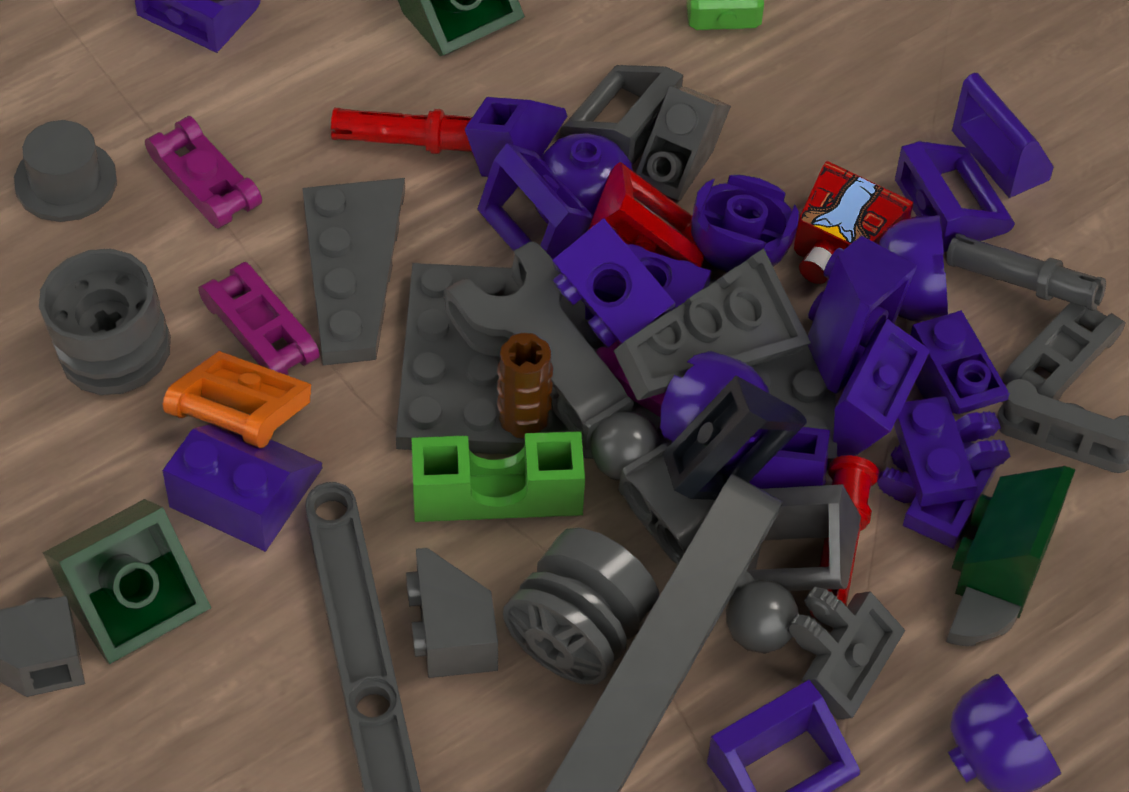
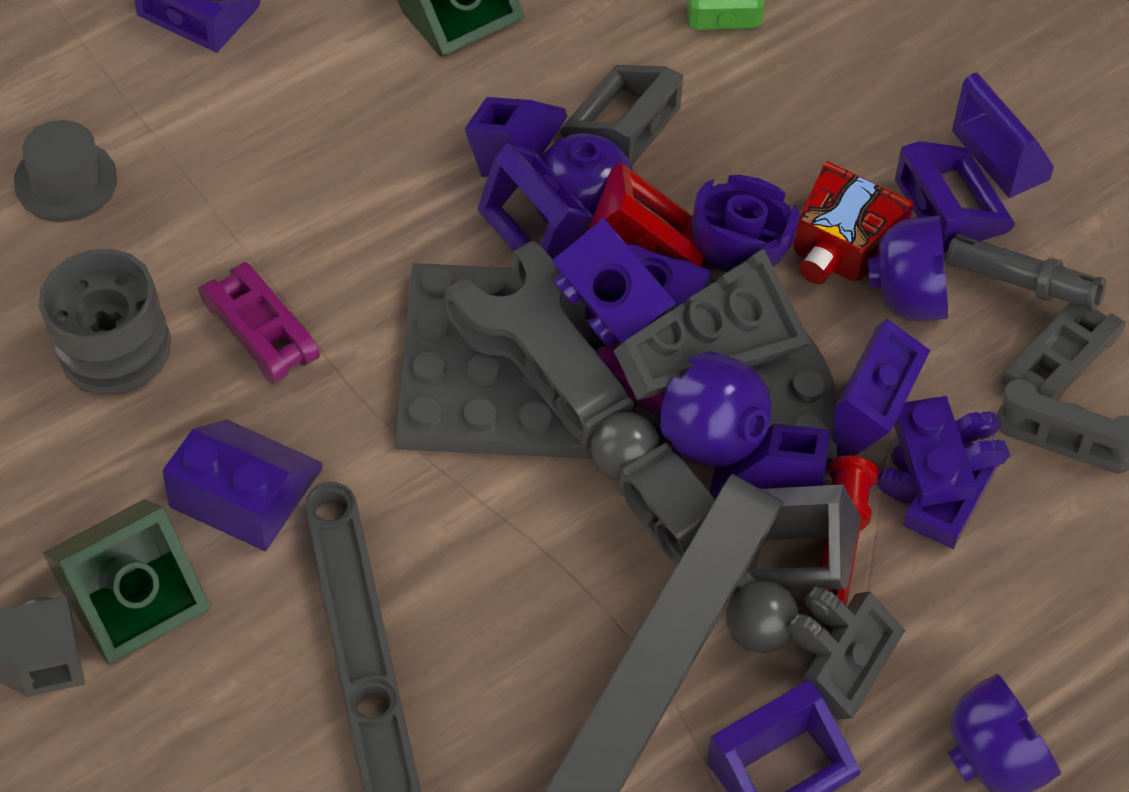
magenta plate [145,116,262,229] -> none
orange plate [163,351,311,448] -> none
dark grey wing [302,178,405,365] -> none
red pin [331,107,474,156] -> none
dark grey slope [406,548,498,678] -> none
bright green arch [411,431,585,522] -> none
reddish brown axle [497,333,553,438] -> none
dark grey wheel [503,528,660,685] -> none
dark grey slope [636,86,731,200] -> none
black tile [662,375,807,500] -> none
dark purple slope [808,235,917,394] -> none
dark purple slope [910,310,1010,415] -> none
dark grey tile [946,587,1021,646] -> none
dark green slope [952,466,1075,618] -> none

